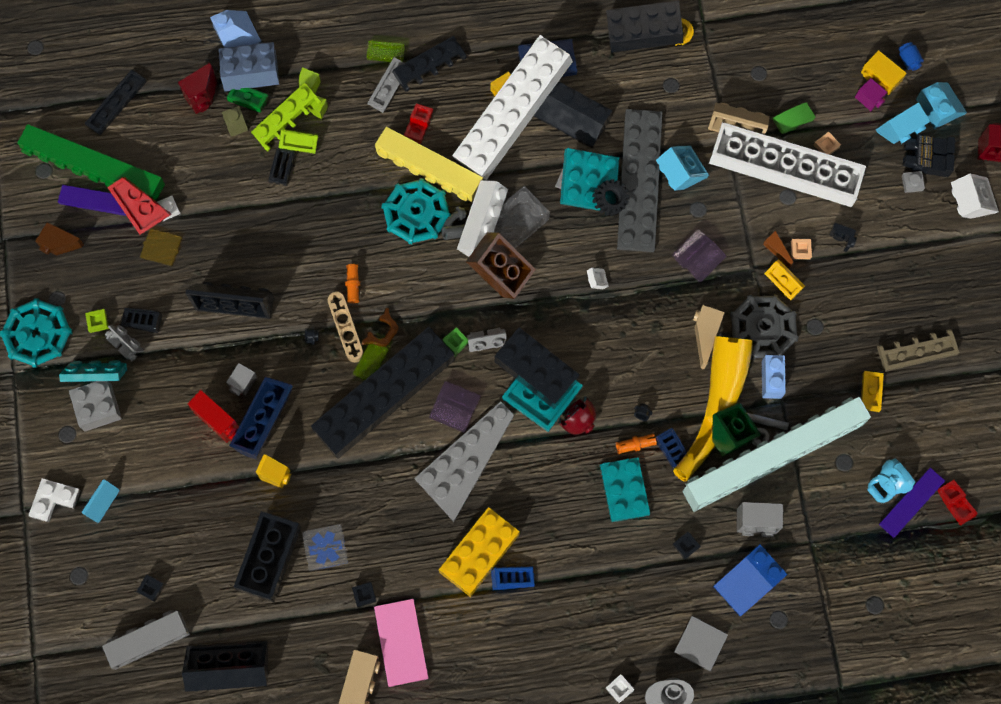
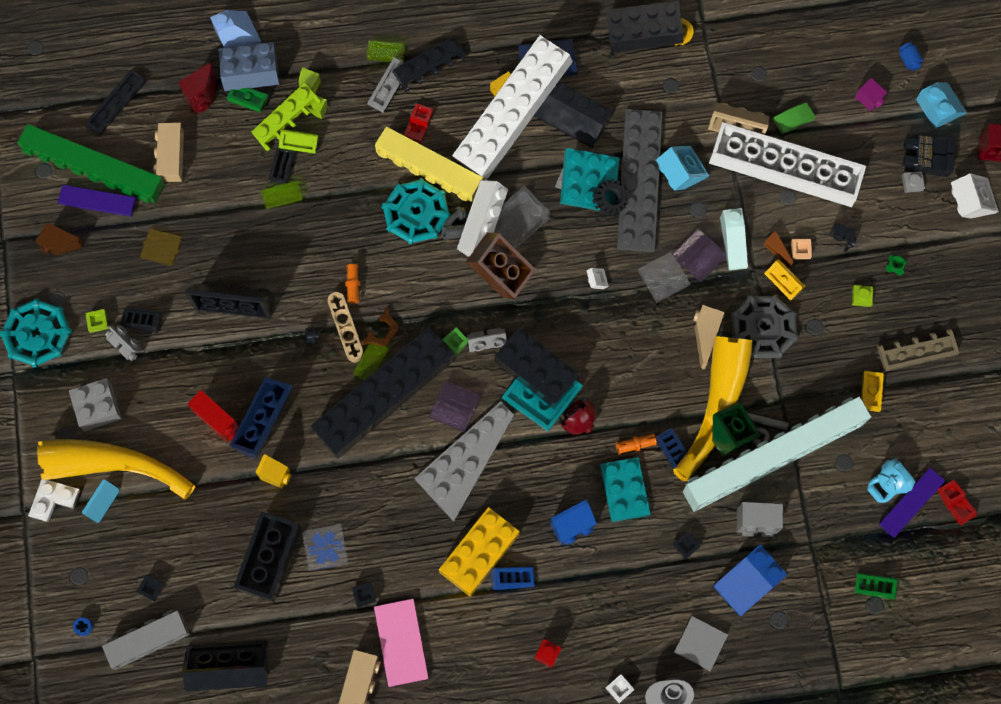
teal plate [59,360,127,382] -> none
red wing [107,176,172,235] -> none
white plate [157,196,180,221] -> none
olive brick [222,106,248,137] -> none
light grey brick [226,363,258,397] -> none
black plate [634,404,653,421] -> none
light blue brick [762,355,785,399] -> none
light nougat plate [814,132,841,155] -> none
yellow brick [861,50,907,96] -> none
medium azure slope [876,103,930,144] -> none
none -> yellow brick [37,439,195,499]
none -> blue bush [73,617,93,636]
none -> tan brick [154,123,184,182]
none -> clear neon green tile [261,181,302,209]
none -> red brick [534,639,562,668]
none -> blue slope [550,500,597,546]
none -> clear plate [638,252,690,303]
none -> light aqua slope [720,208,748,270]
none -> lime plate [852,285,873,307]
none -> green slope [855,573,898,600]
none -> green plate [885,255,907,276]

